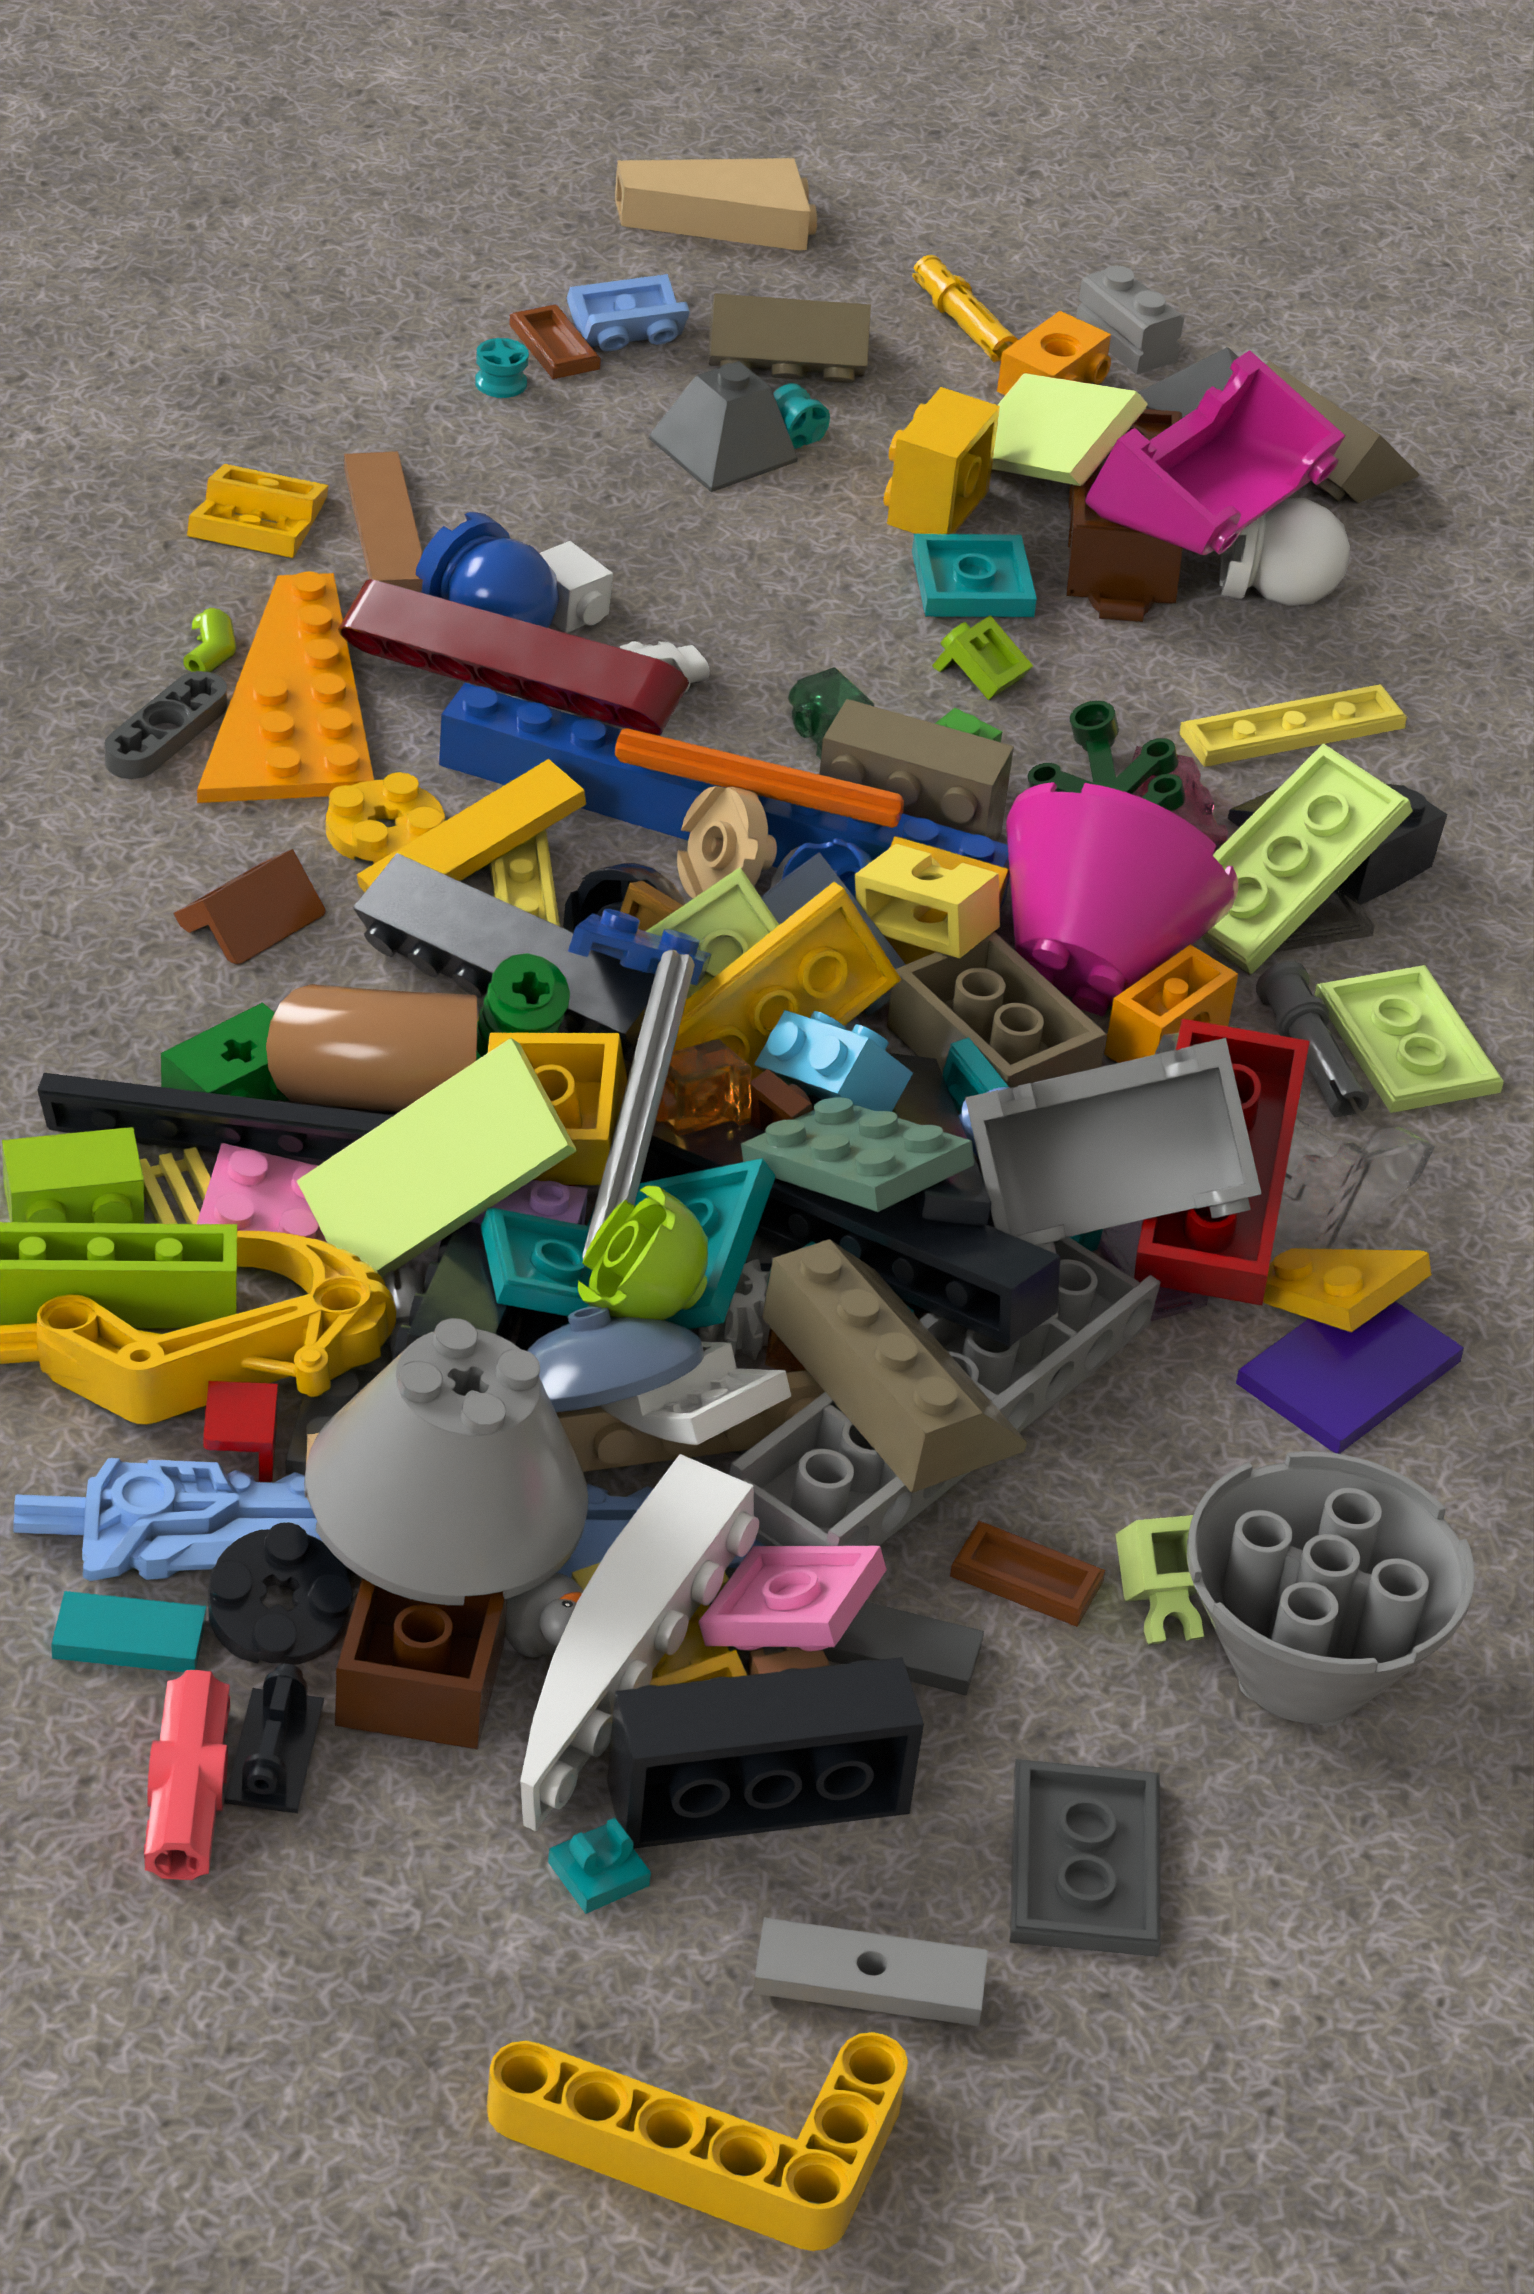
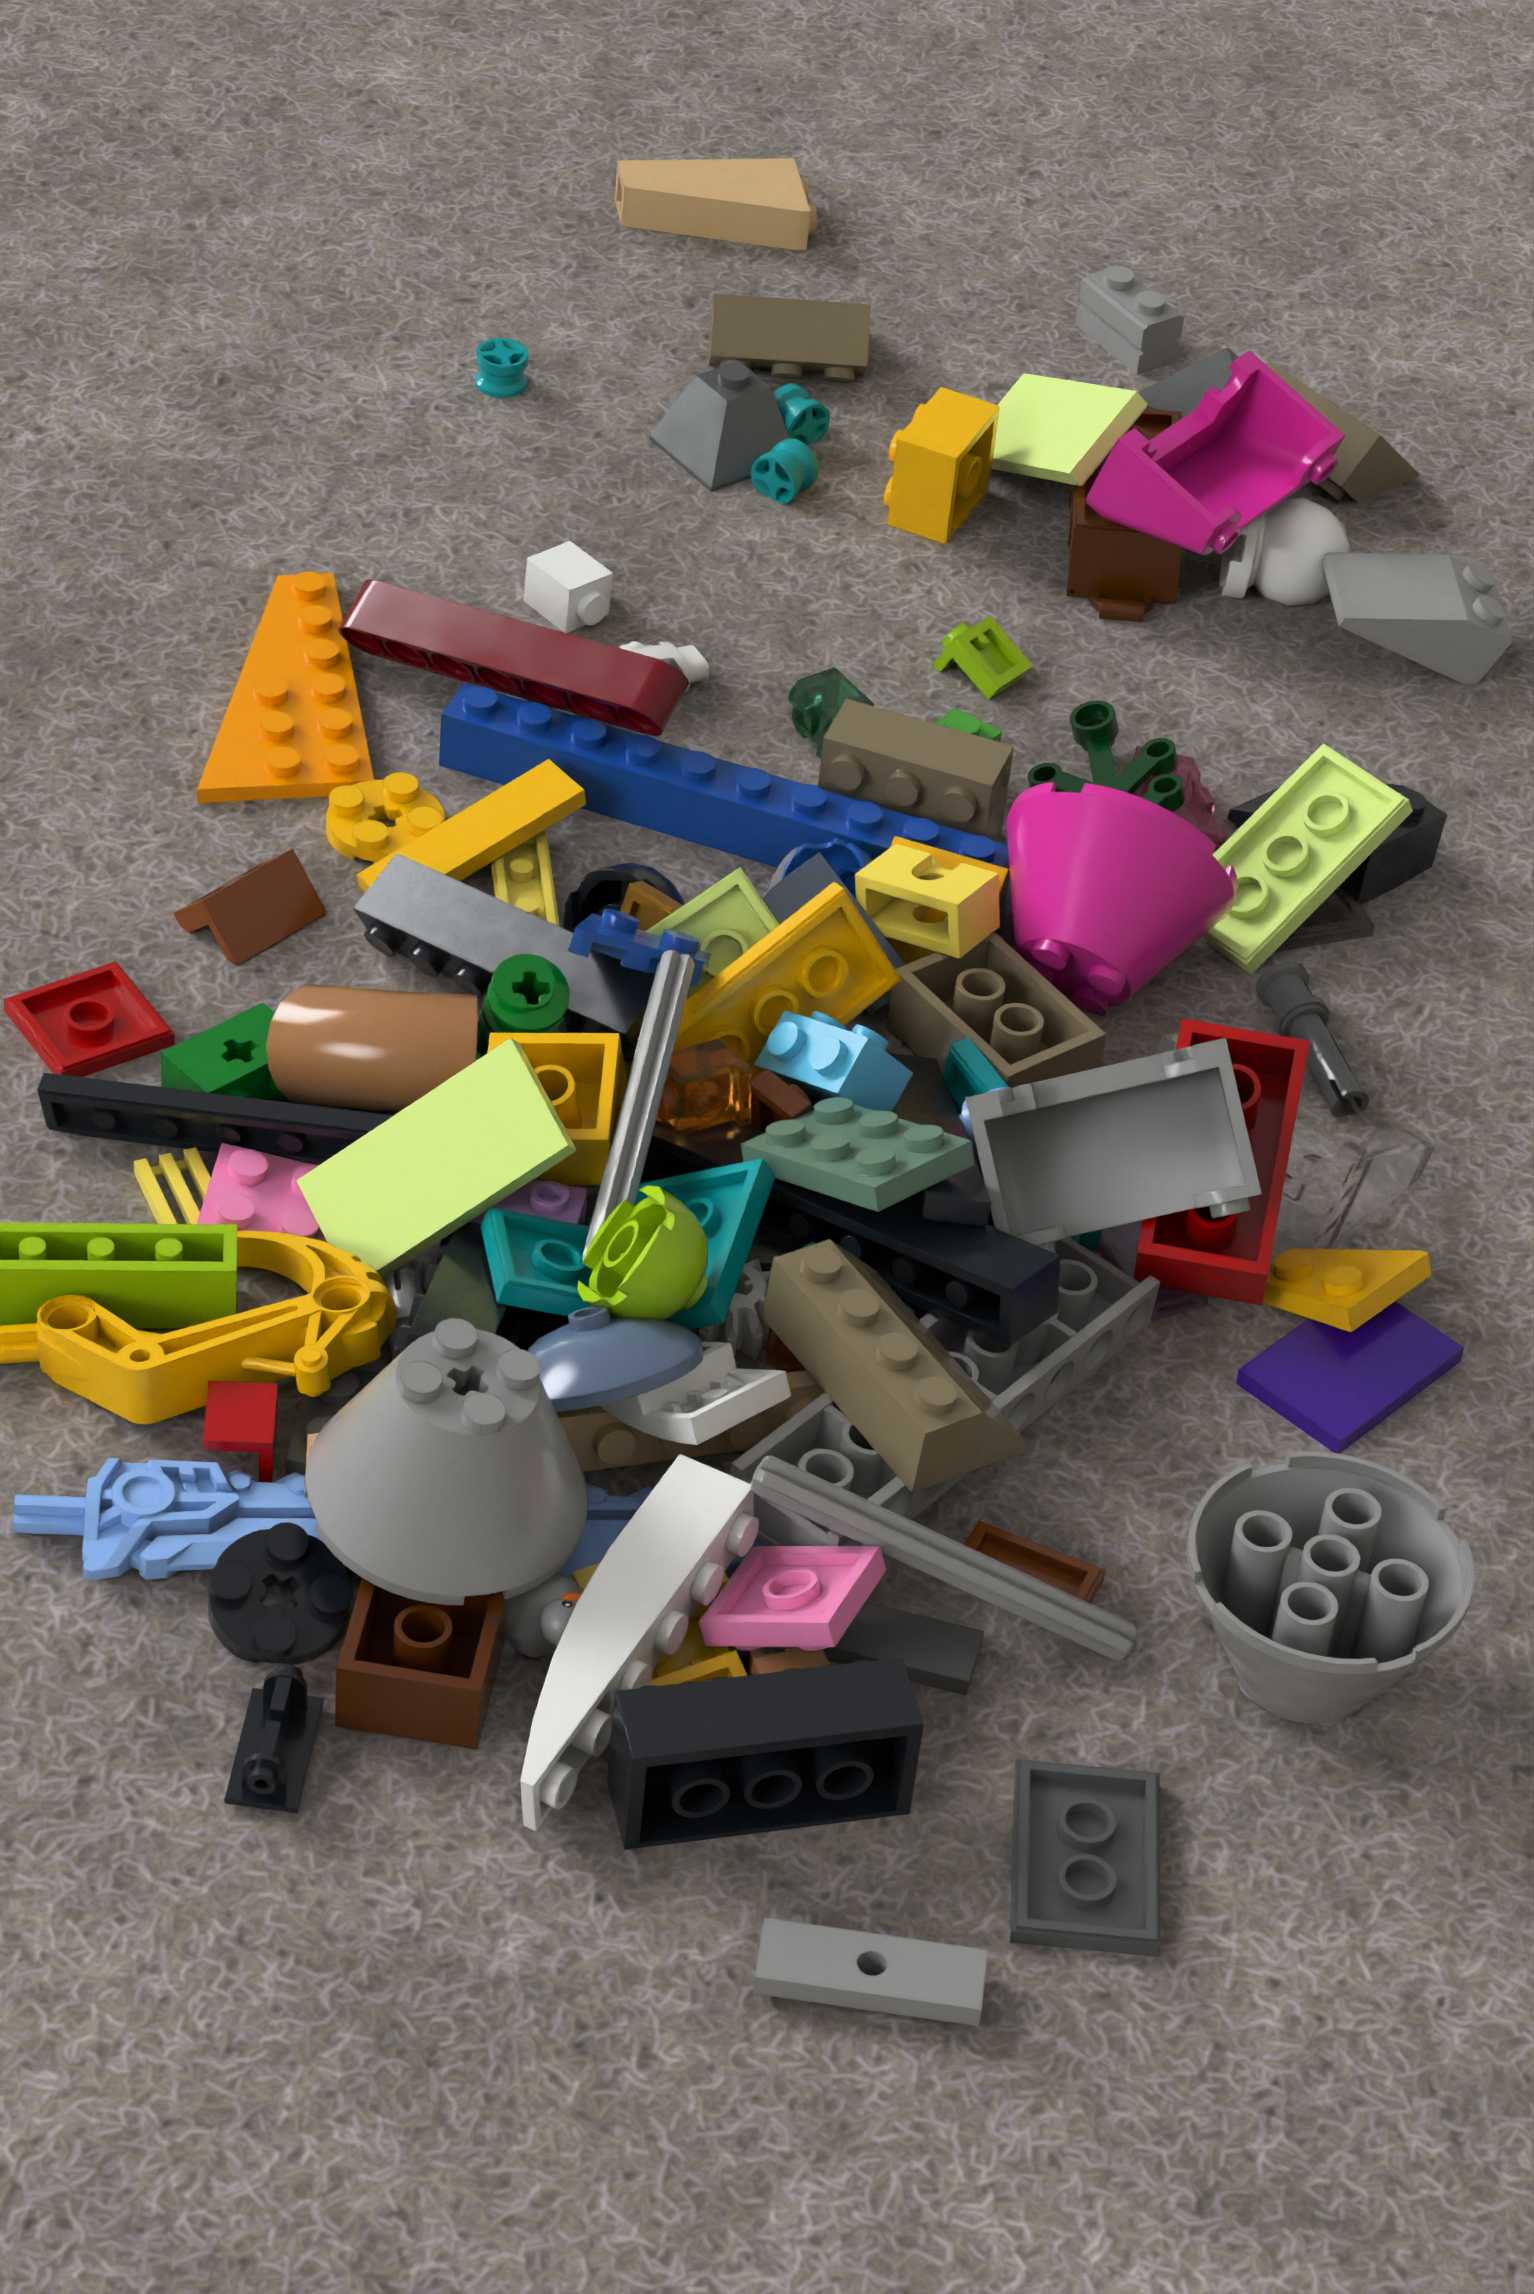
lime brick [2,1127,144,1224] -> none
teal tile [51,1591,206,1672] -> none
dark grey beam [105,671,227,779] -> none
coral piece [144,1670,230,1880] -> none
lime arm [183,608,236,672] -> none
yellow slope [187,464,329,558] -> none
medium nougat tile [344,451,423,592] -> none
blue tile [415,512,559,628] -> none
yellow beam [487,2032,908,2251] -> none
dark orange tile [509,304,601,379] -> none
teal tile [548,1817,651,1914] -> none
light blue bracket [566,274,690,351] -> none
orange axle [615,728,904,828] -> none
tan plate [677,786,777,899] -> none
yellow pin [912,255,1018,362] -> none
teal plate [912,534,1037,617] -> none
light orange brick [997,311,1111,395] -> none
light orange brick [1104,944,1238,1063] -> none
yellowish green brick [1116,1515,1204,1645] -> none
light yellow tile [1179,684,1407,767] -> none
yellowish green tile [1314,965,1504,1113] -> none
none -> red tile [4,961,175,1077]
none -> light grey axle [750,1456,1137,1661]
none -> teal wheel [751,438,819,504]
none -> light grey slope [1321,552,1513,684]

